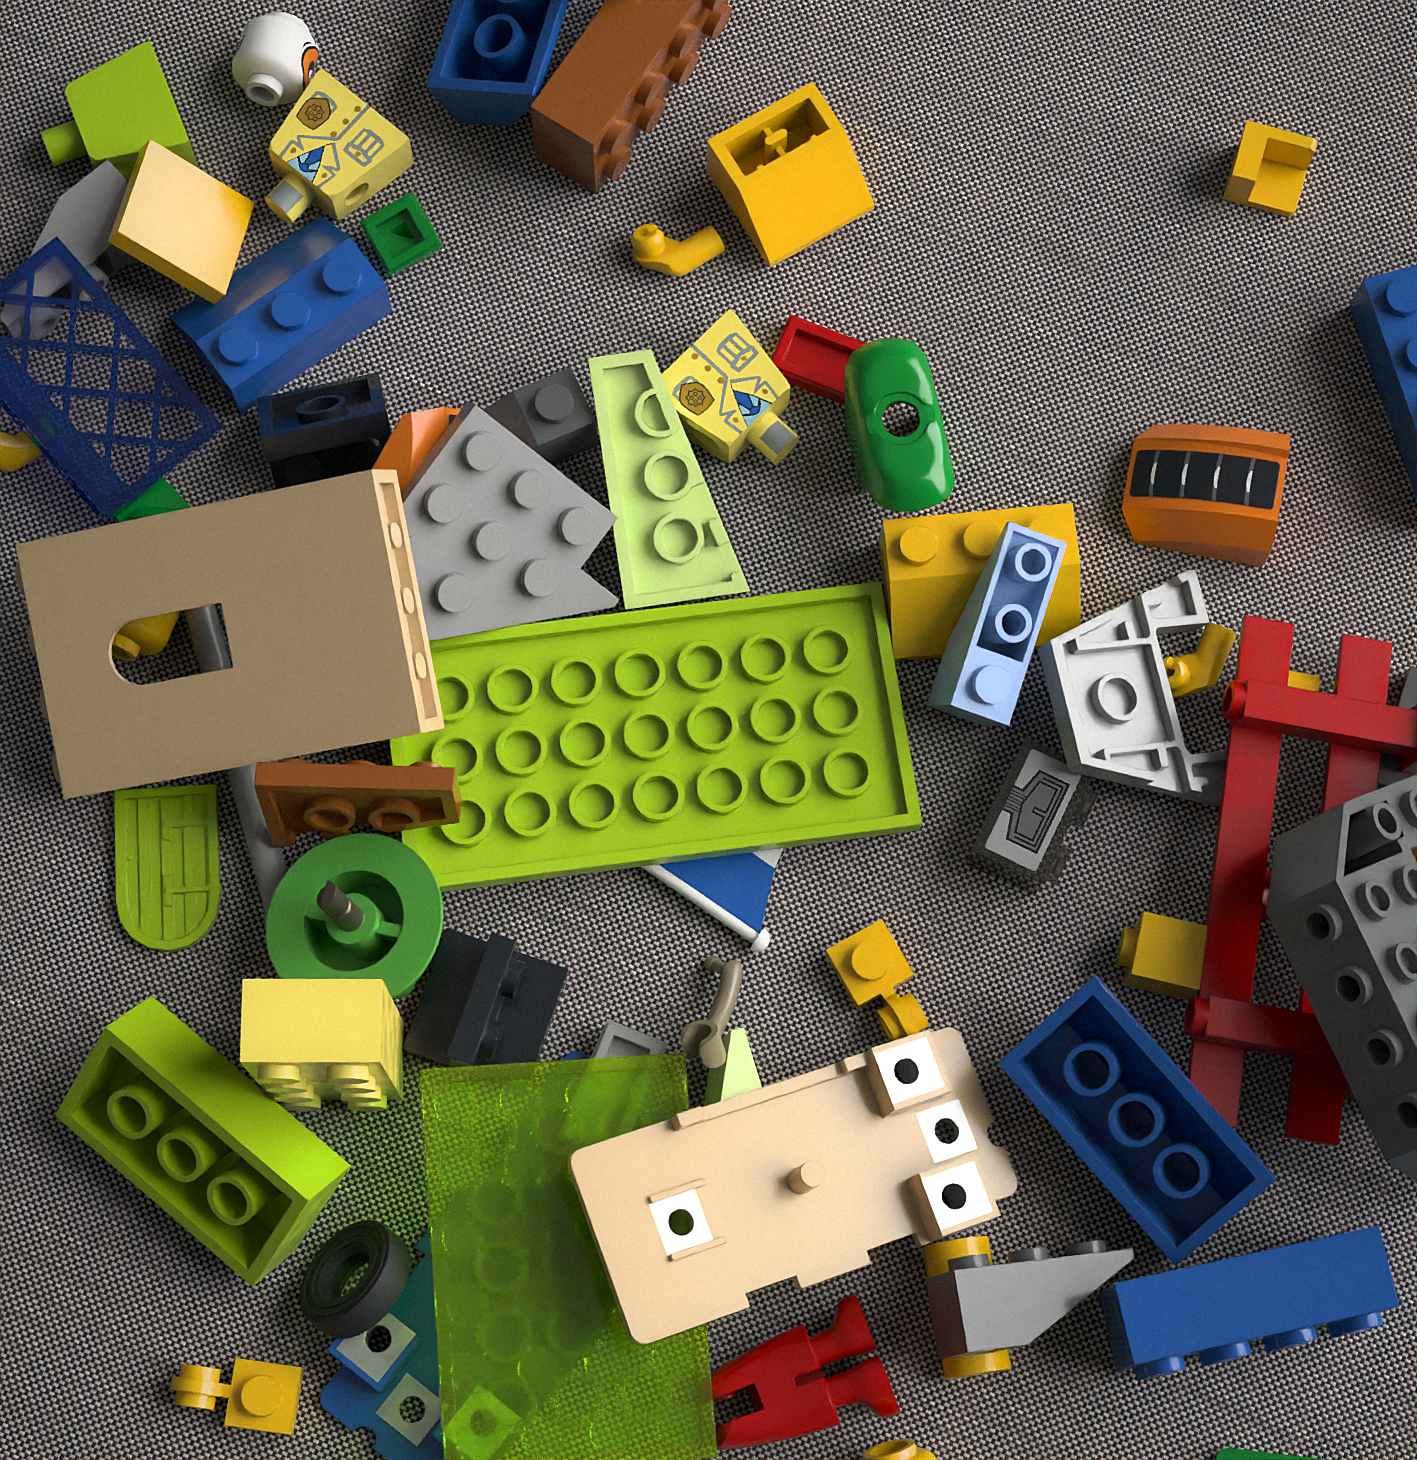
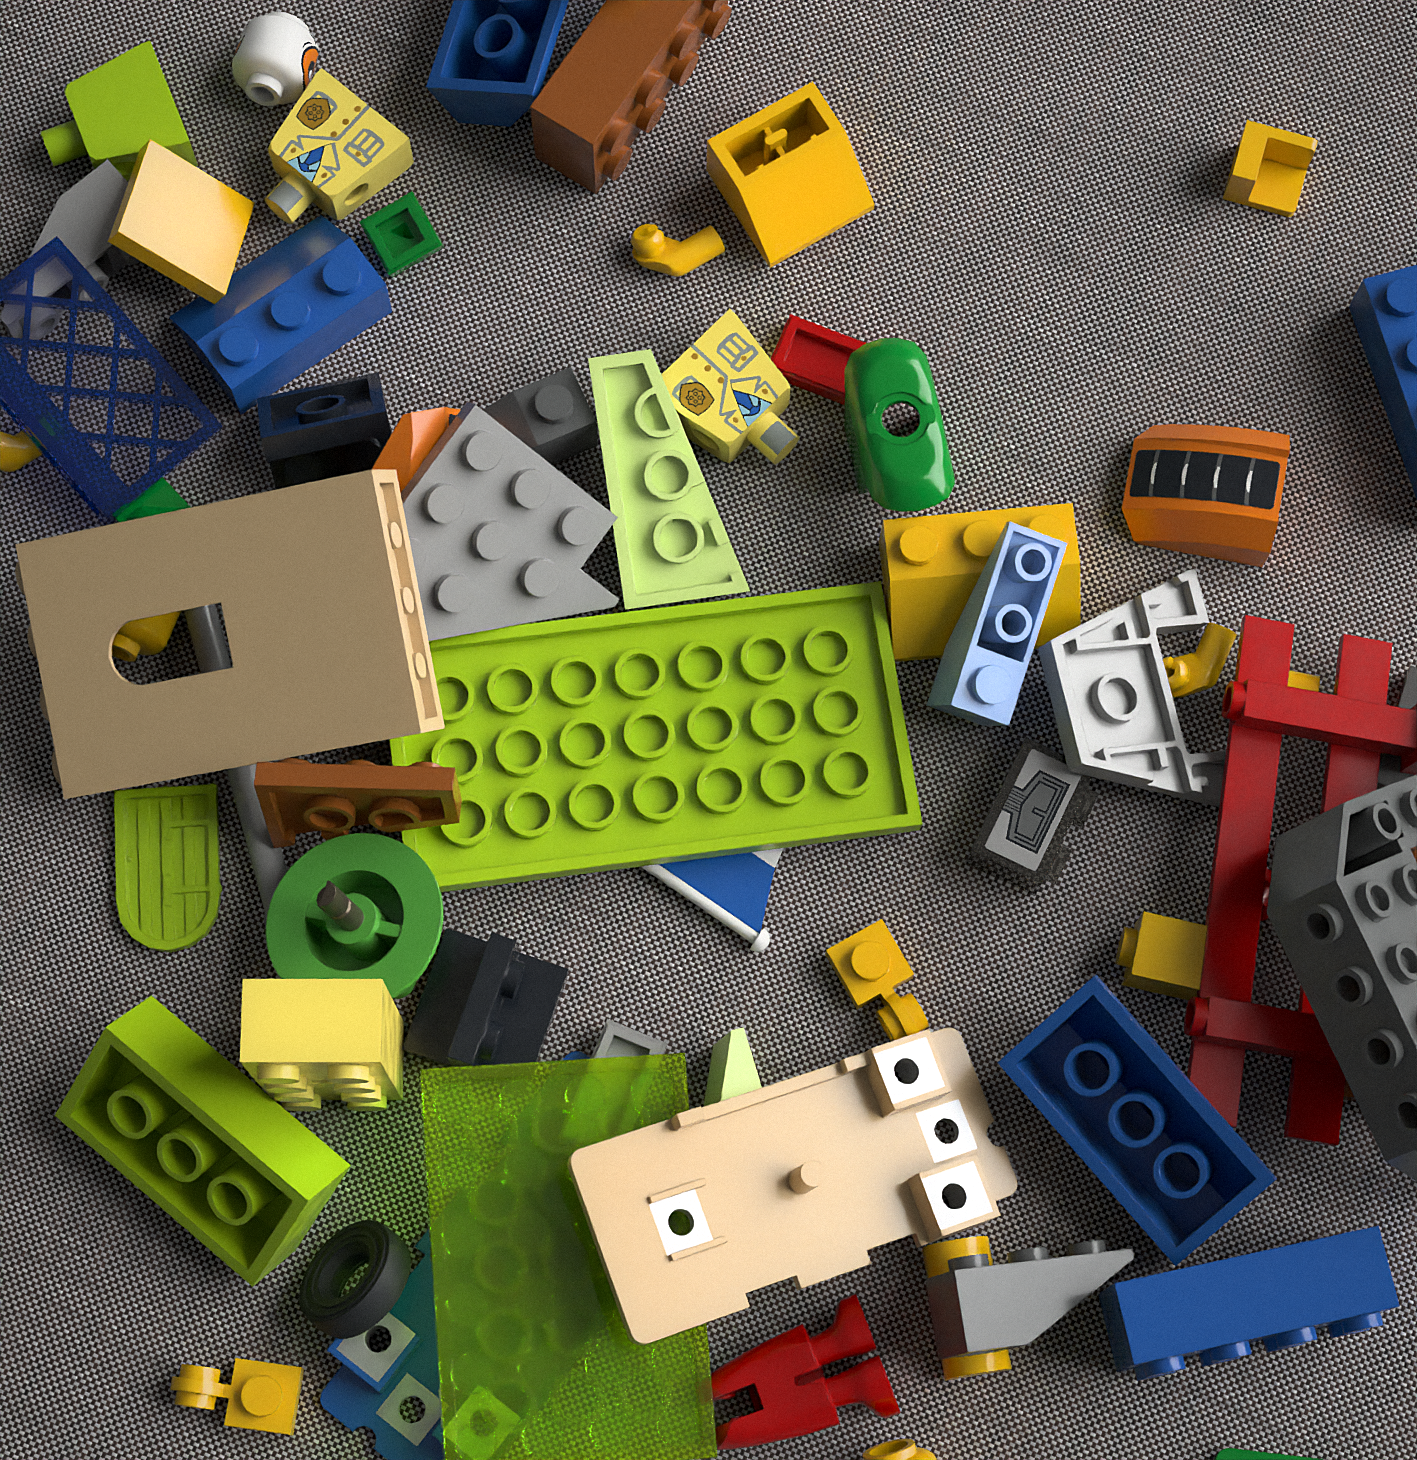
dark tan piece [681,956,743,1069] -> none

